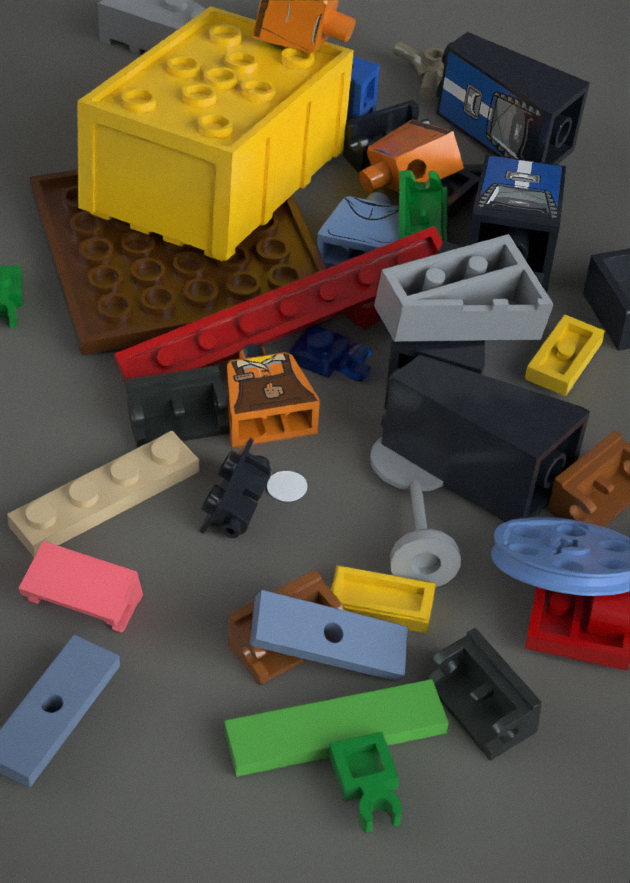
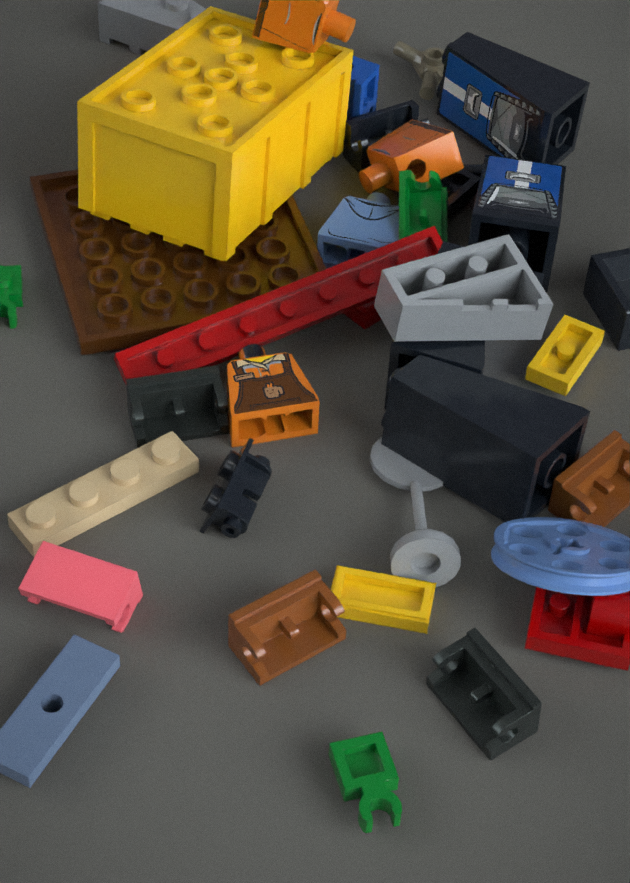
bright green tile [224,679,449,777] -> none
sand blue tile [249,590,408,681] -> none
white sticker [267,471,307,502] -> none
clear blue plate [289,325,372,381] -> none

